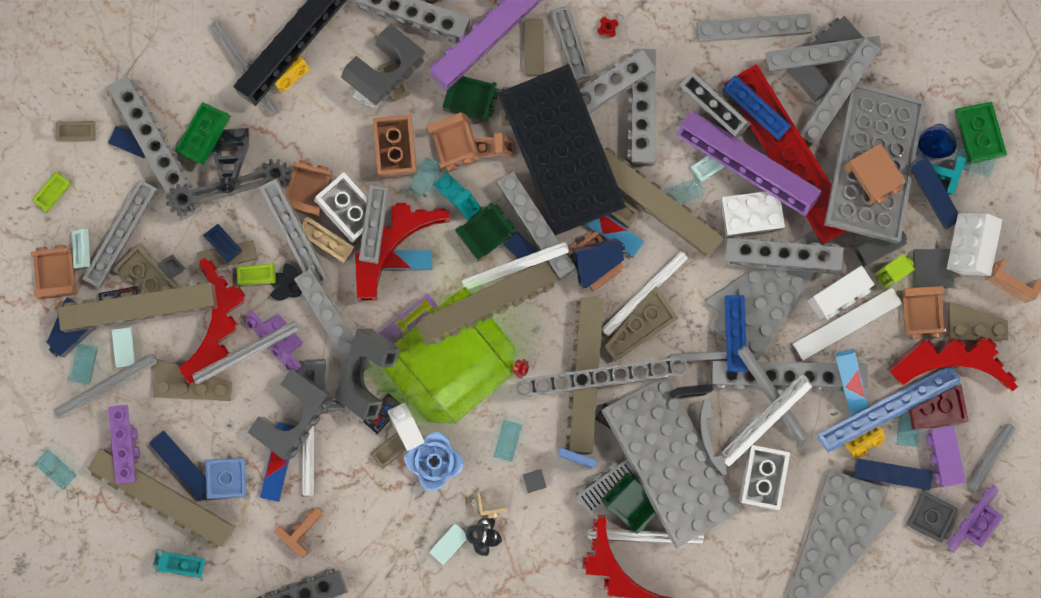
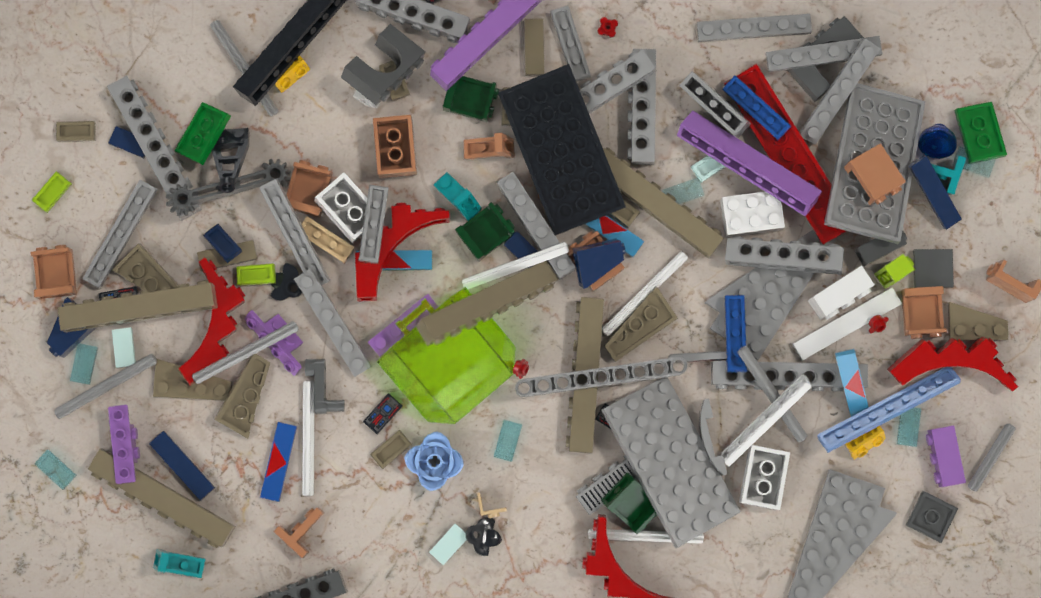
light aqua tile [72,229,90,269] -> none
dark grey tile [157,255,185,279] -> none
medium blue tile [205,458,246,499] -> none
dark grey arch [248,369,333,460] -> none
dark grey arch [334,328,401,420] -> none
white slope [388,402,425,451] -> none
clear light blue tile [409,157,441,198] -> none
nougat panel [427,112,480,172] -> none
dark grey tile [523,469,547,493] -> none
medium blue tile [558,448,597,468] -> none
black tile [669,384,713,399] -> none
dark blue tile [853,458,933,490] -> none
dark red wing [909,384,969,430] -> none
white brick [947,213,1002,276] -> none
medium lavender bracket [948,484,1004,553] -> none
none -> dark tan wing [214,354,271,439]
none -> red plate [868,315,889,333]

